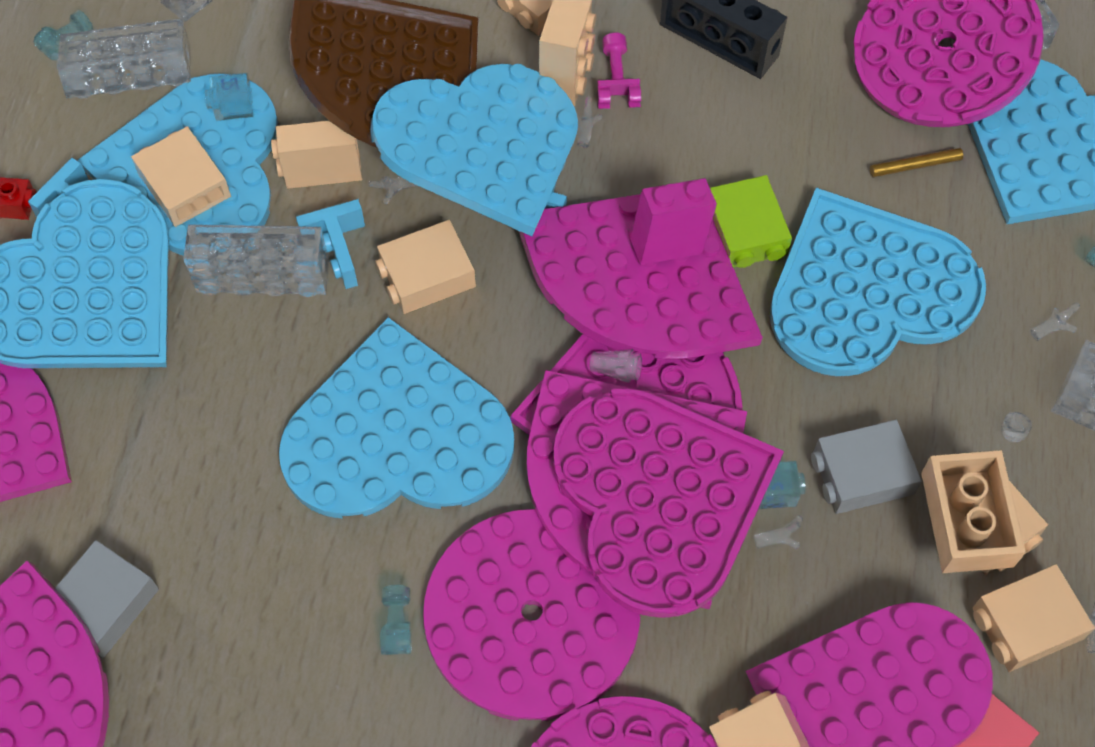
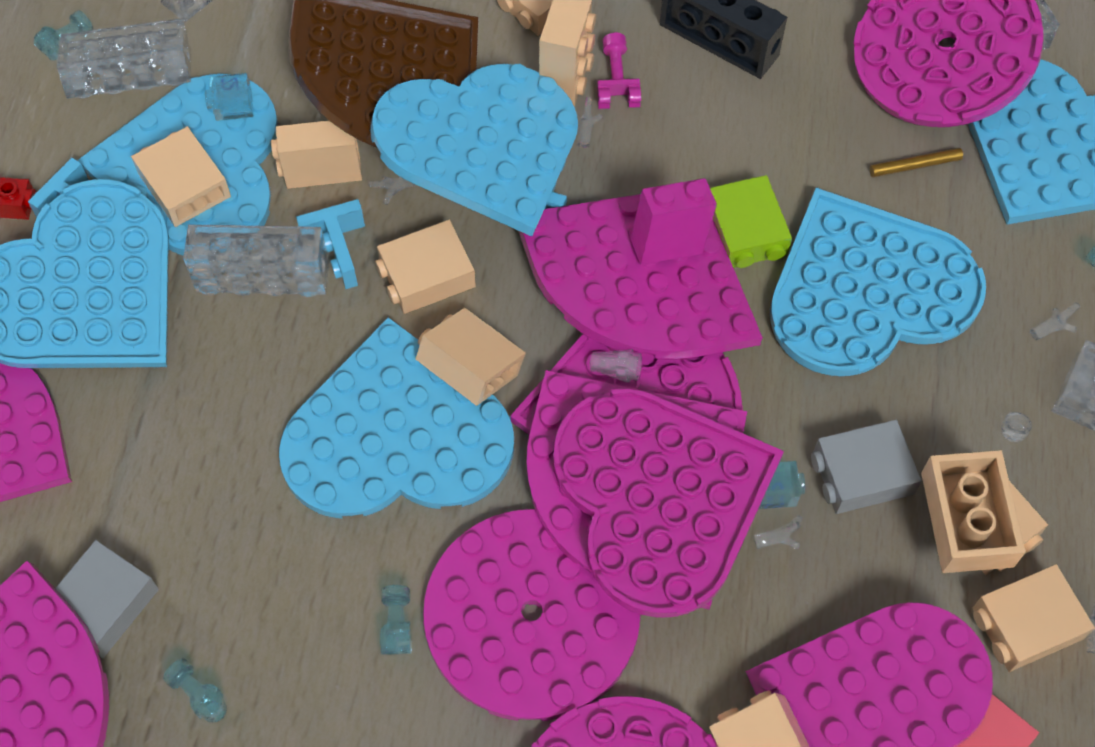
none -> clear light blue leg [163,658,227,723]
none -> light nougat brick [415,308,526,406]

